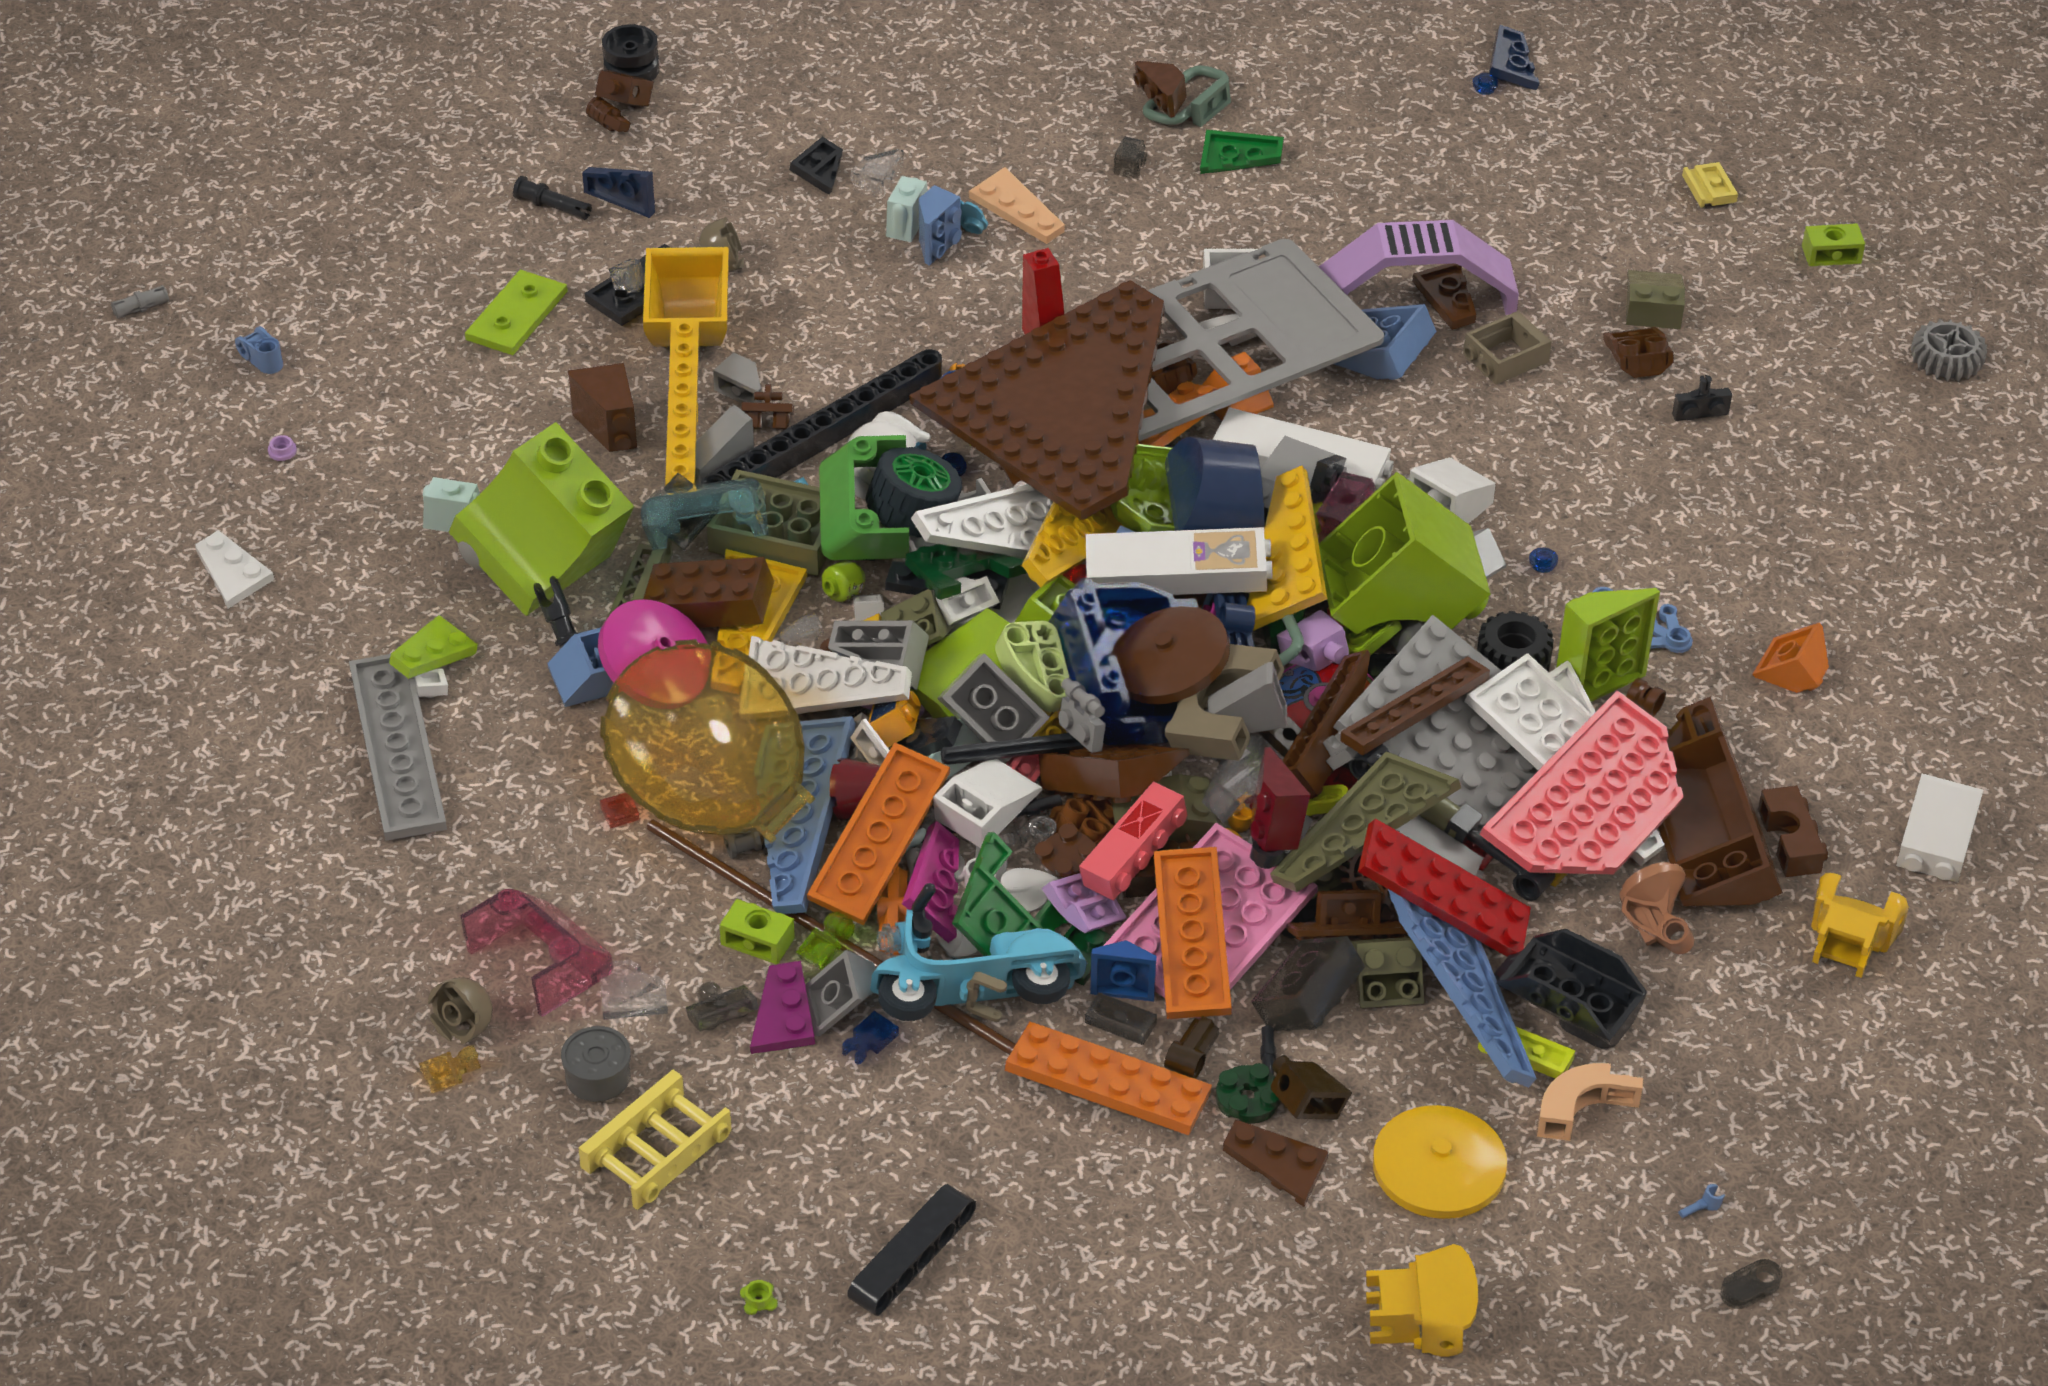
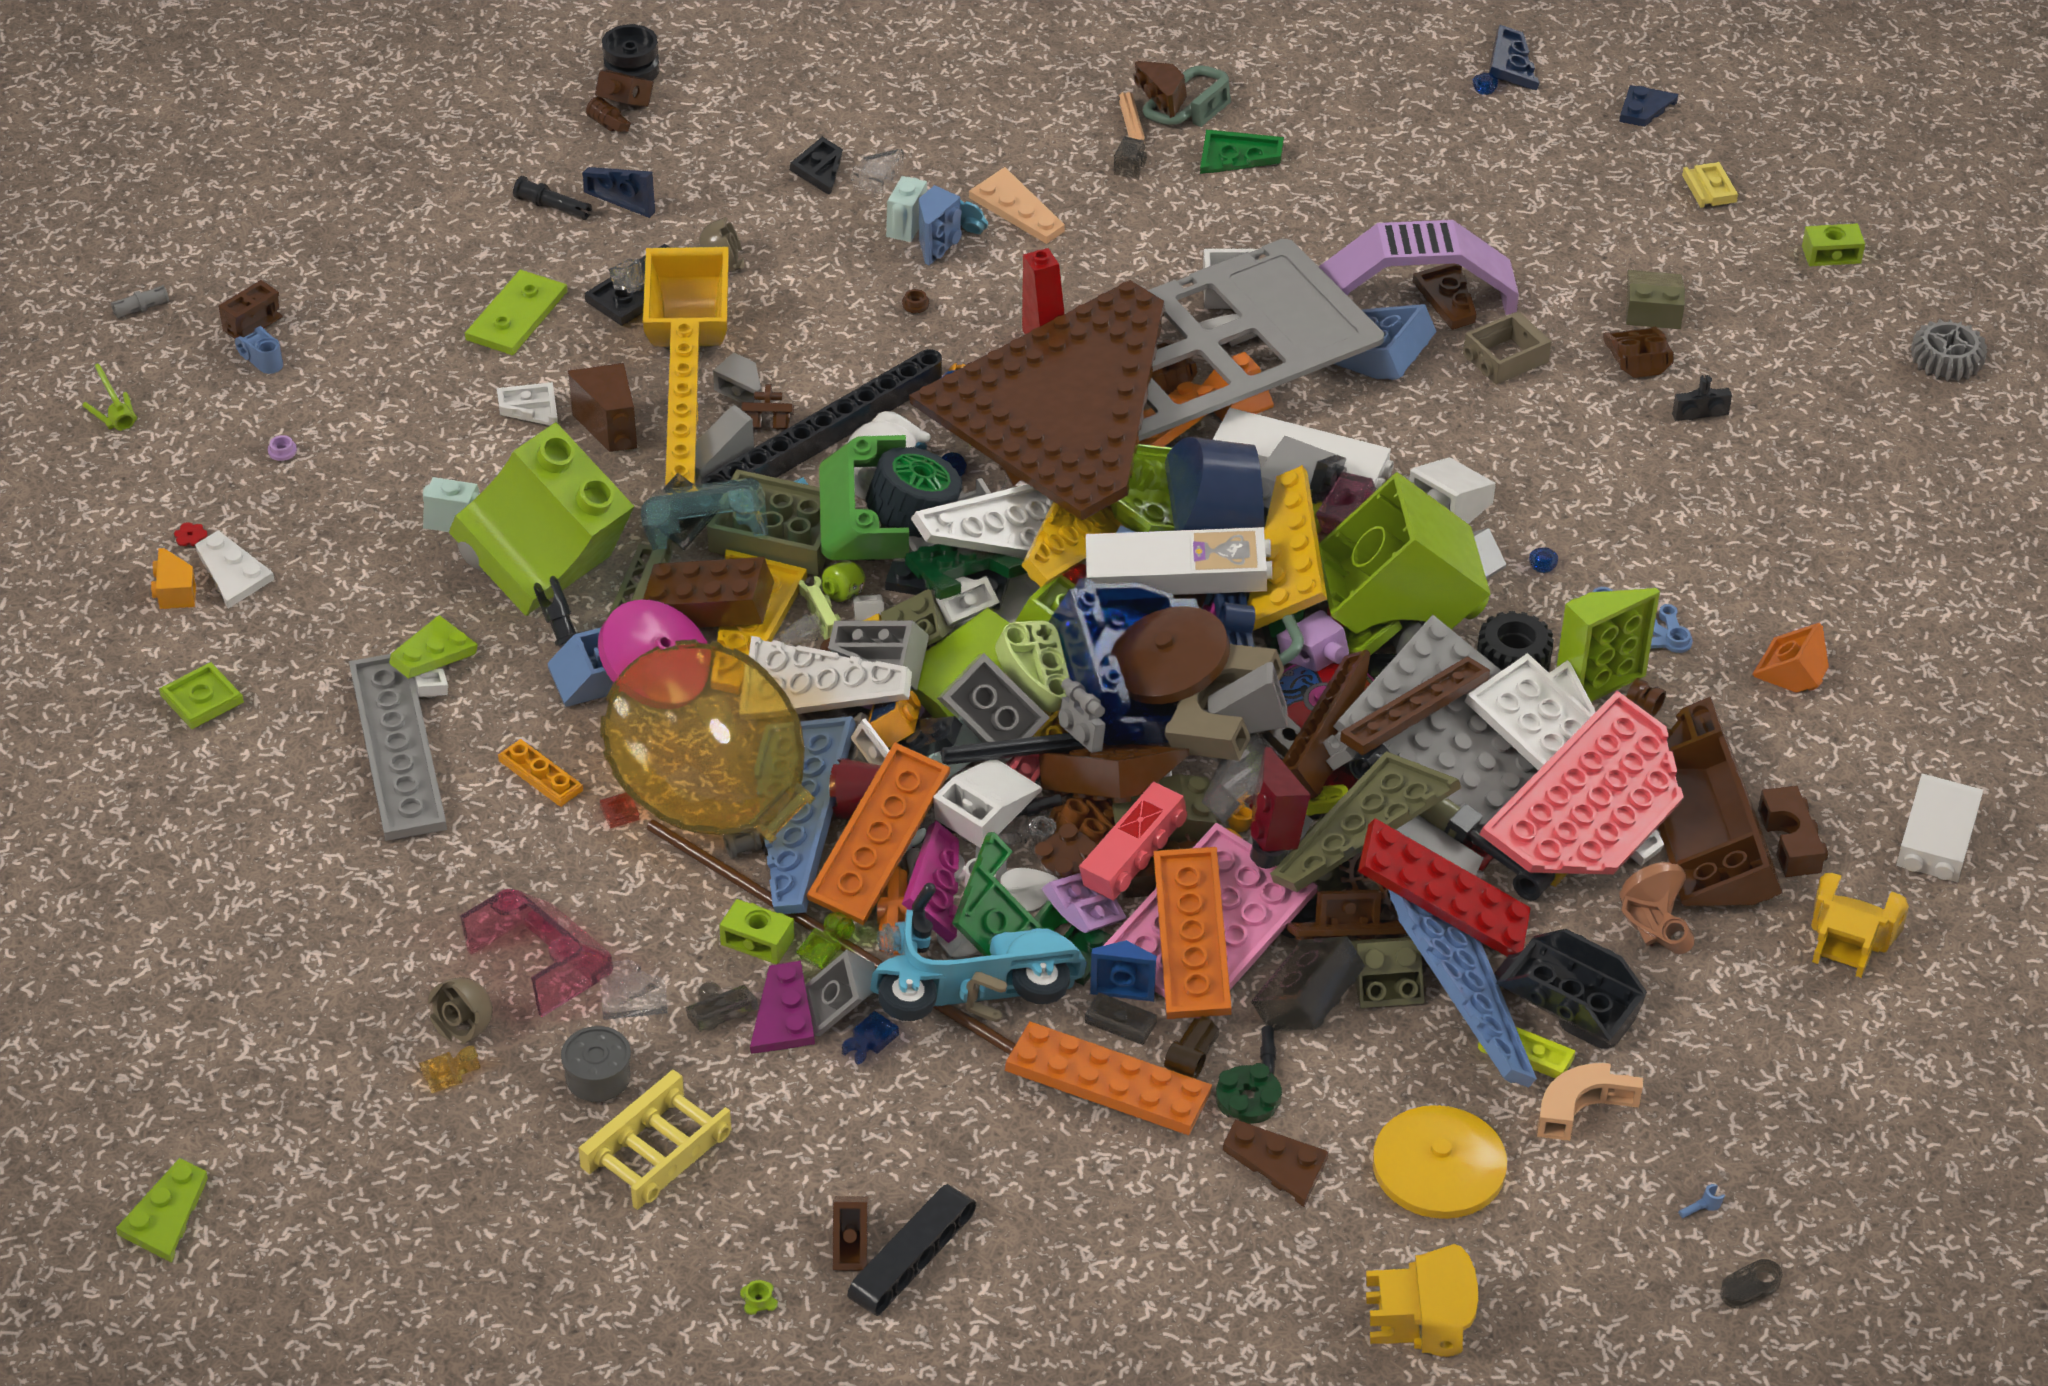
dark brown torso [1271,1055,1352,1120] -> none
none -> lime plant [82,363,137,431]
none -> lime wing [116,1158,208,1263]
none -> light orange slope [151,548,197,609]
none -> lime plate [159,662,244,729]
none -> red plant [174,522,208,546]
none -> reddish brown hinge [218,280,283,339]
none -> white wing [497,382,558,426]
none -> light orange tile [498,739,583,807]
none -> yellowish green plate [799,576,841,640]
none -> reddish brown slope [833,1196,869,1270]
none -> reddish brown plate [902,289,929,313]
none -> light nougat axle [1119,92,1145,147]
none -> dark blue wing [1619,85,1679,127]

